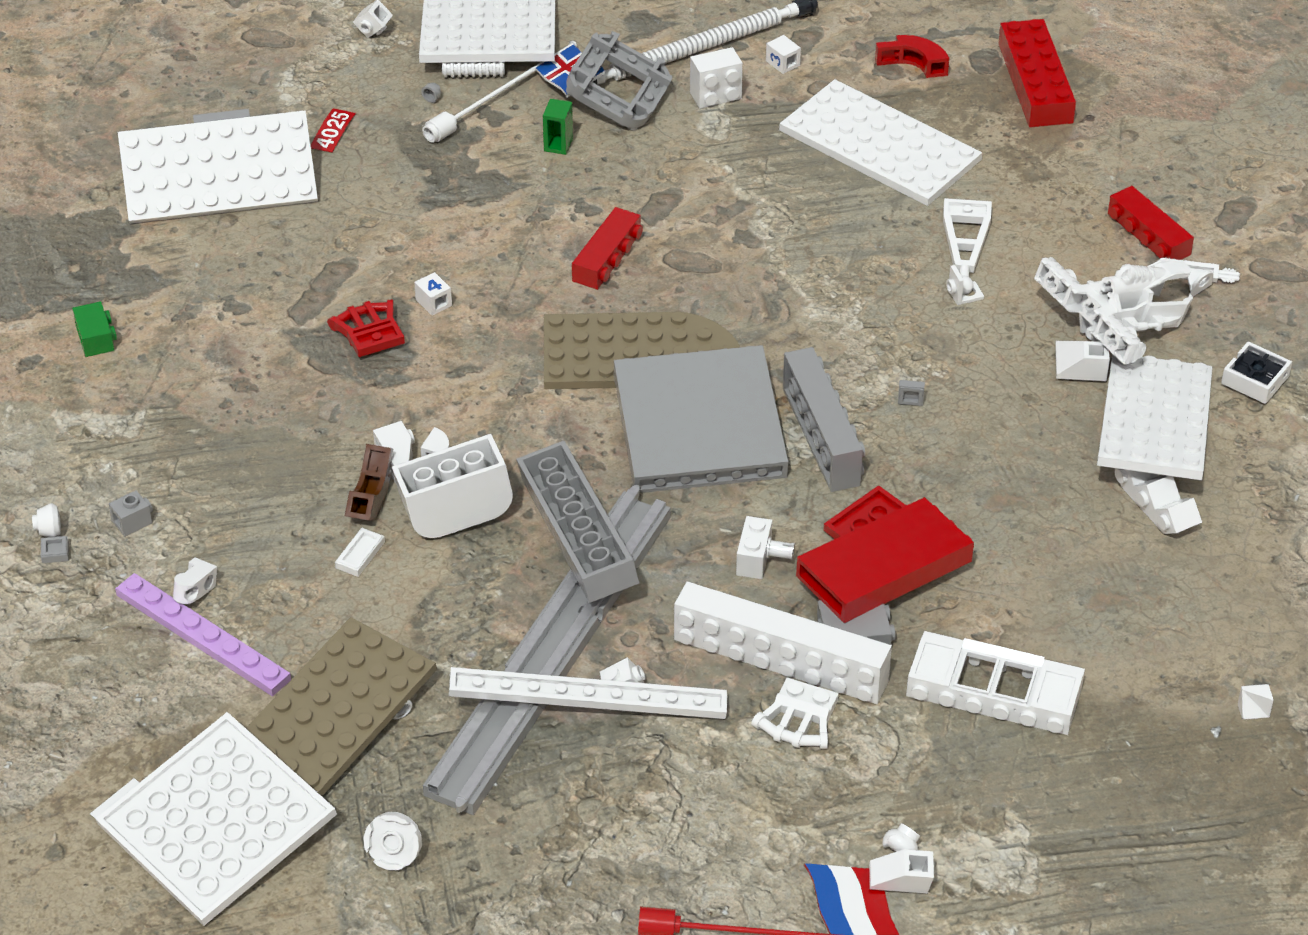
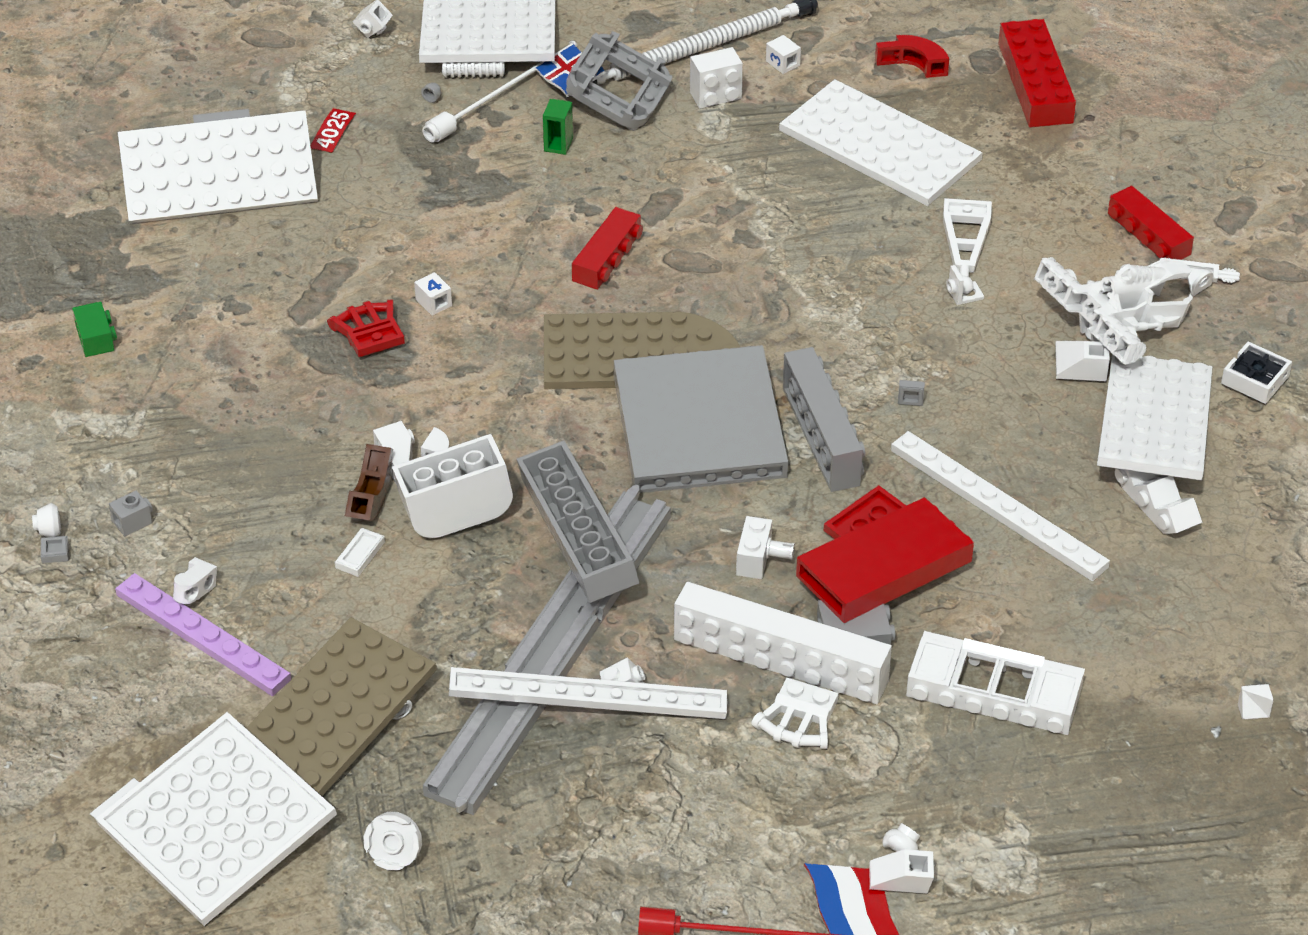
none -> white plate [891,431,1110,581]

